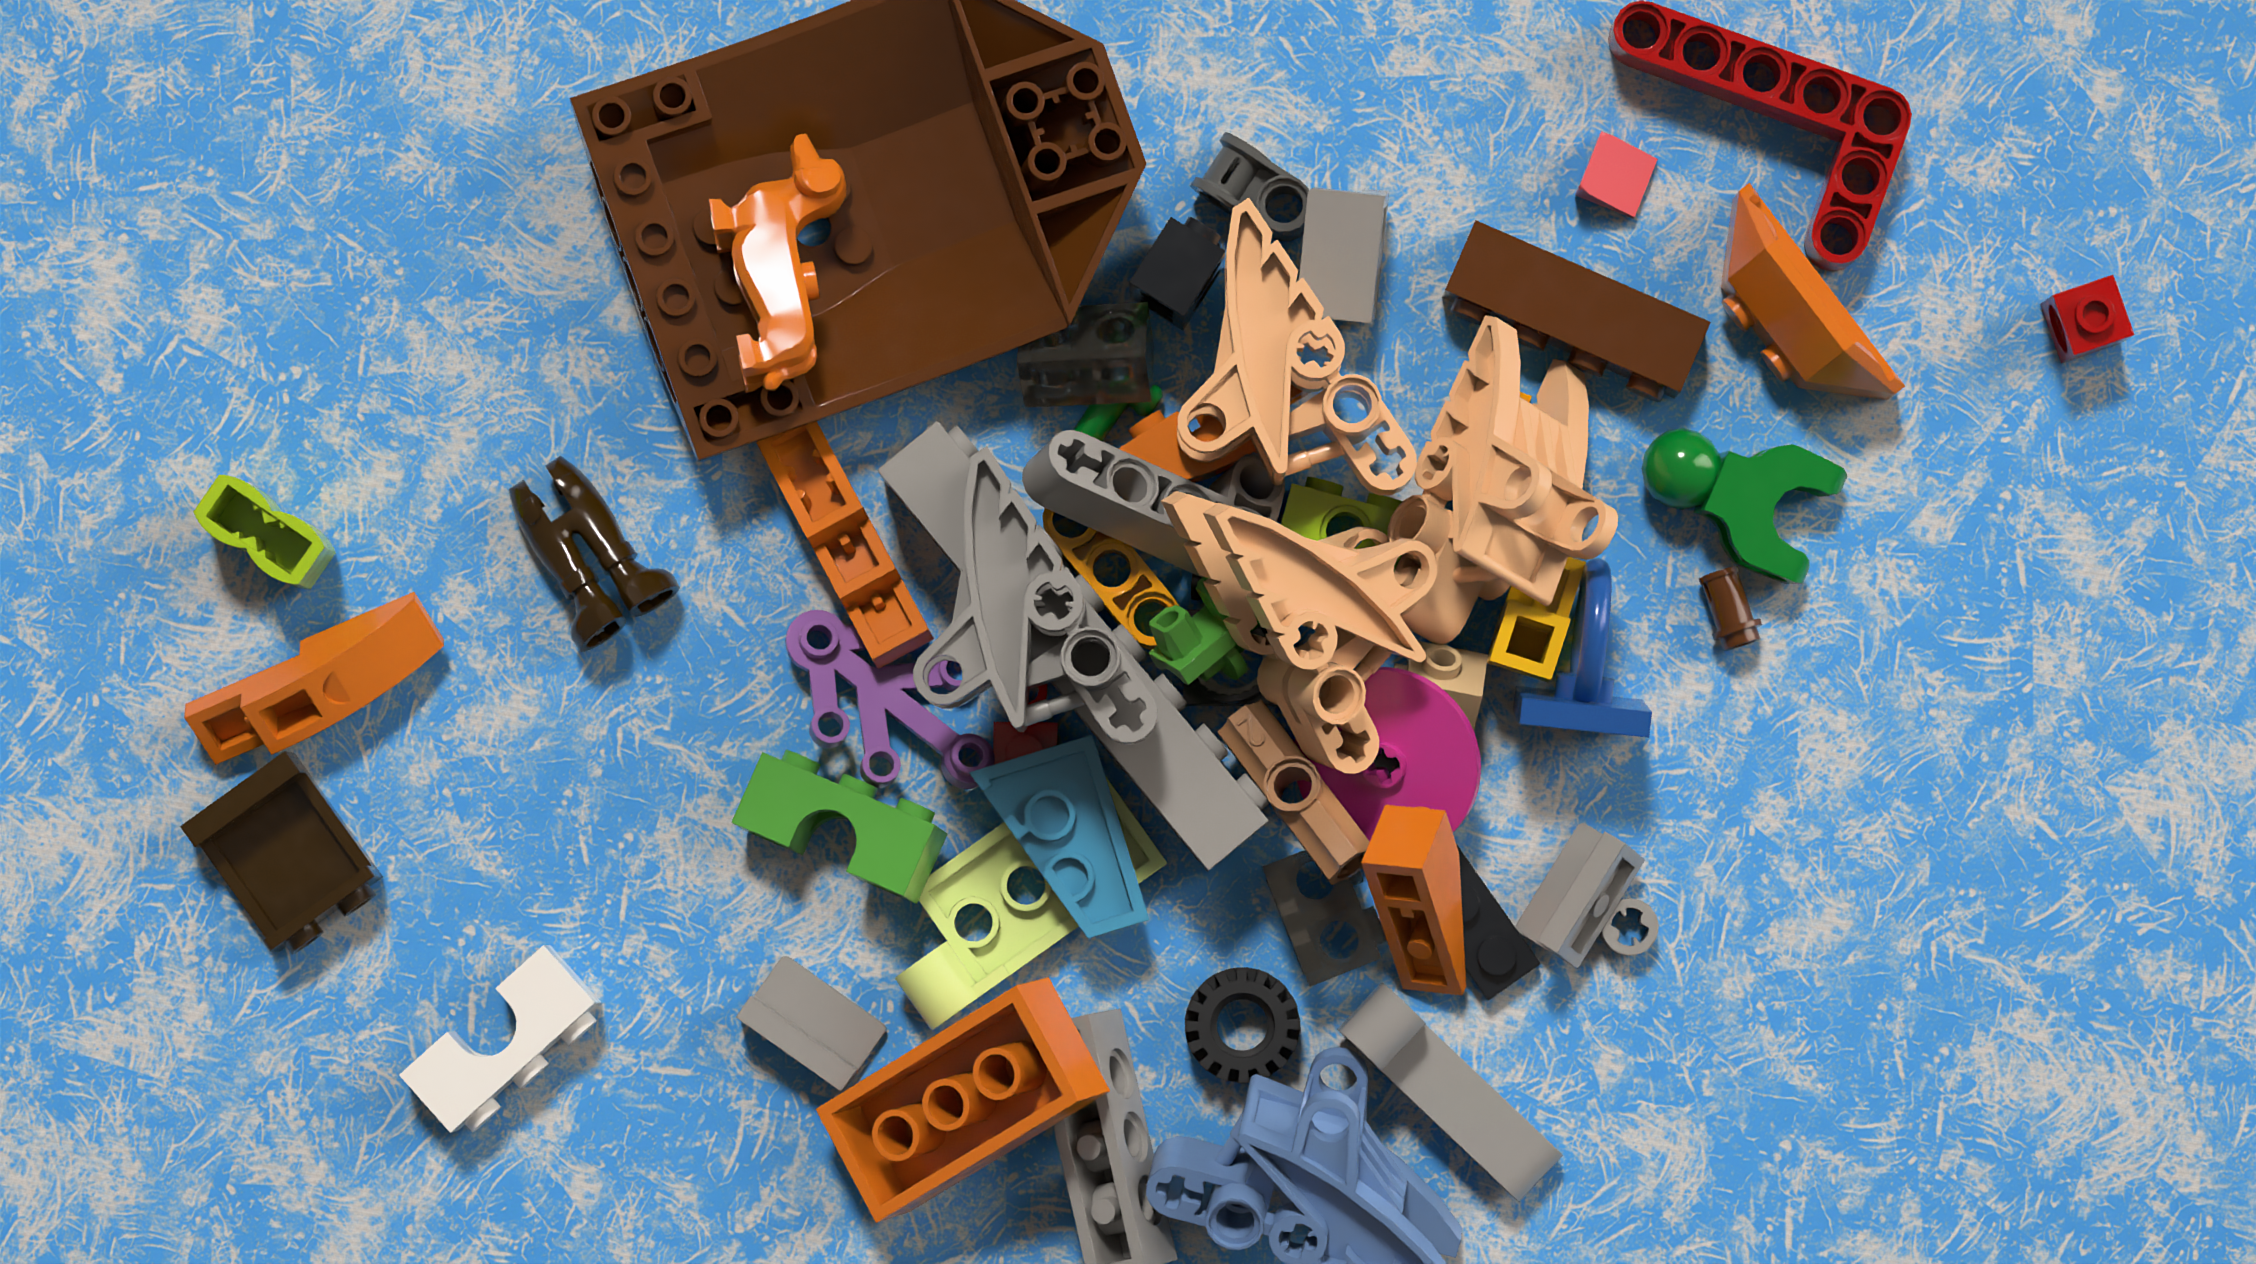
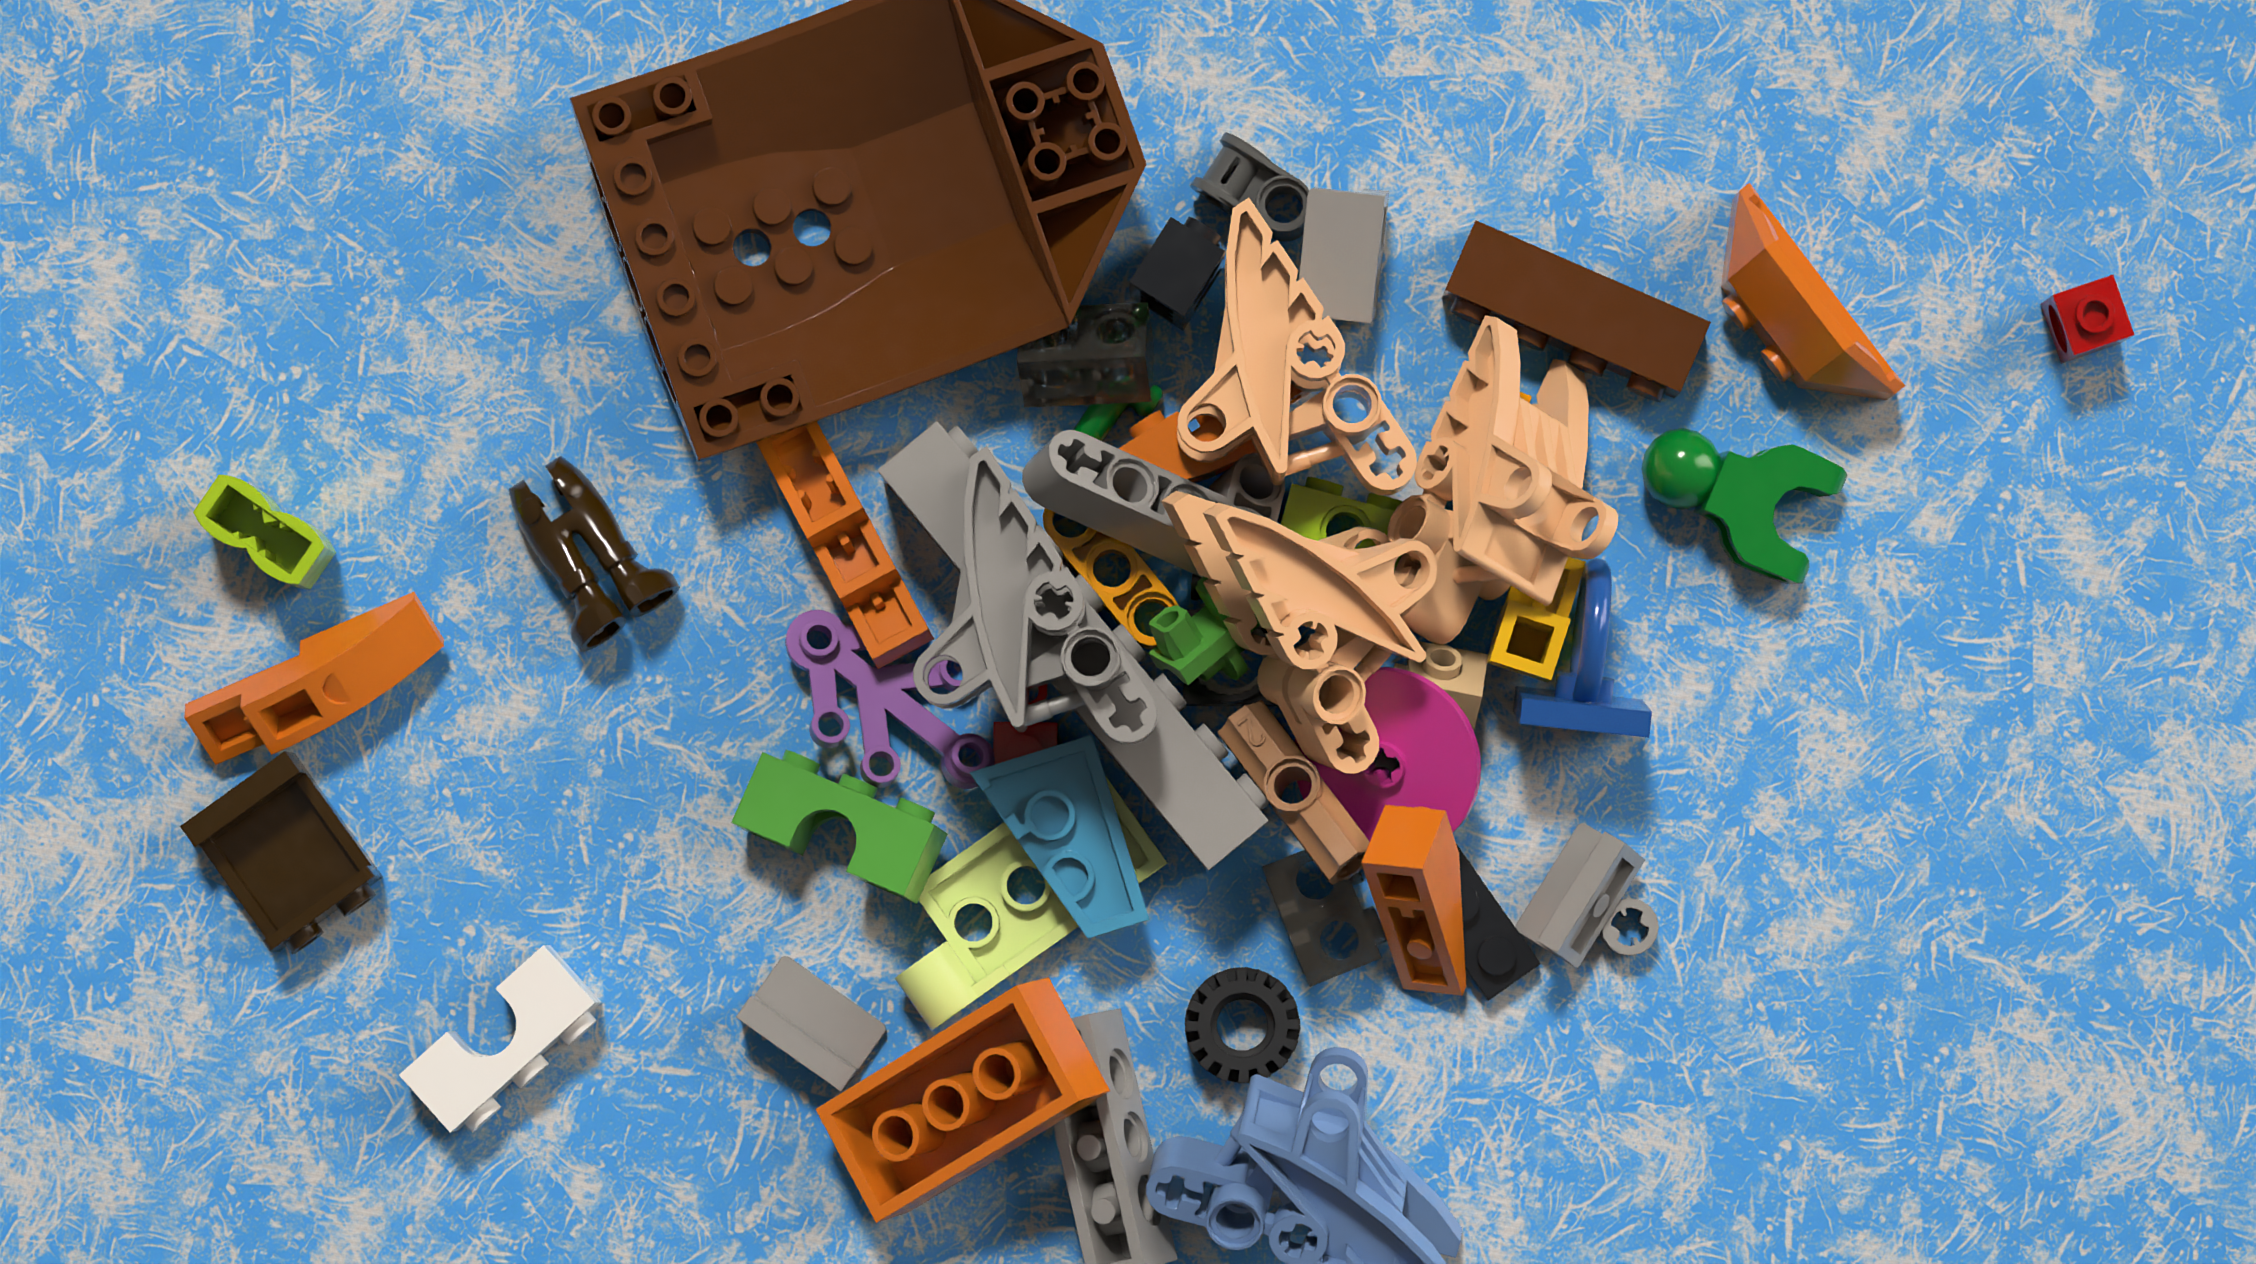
orange animal [709,134,847,392] -> none
light grey beam [1337,983,1563,1202] -> none
coral slope [1575,131,1658,219] -> none
red beam [1608,0,1912,272] -> none
reddish brown pin [1699,566,1762,651] -> none

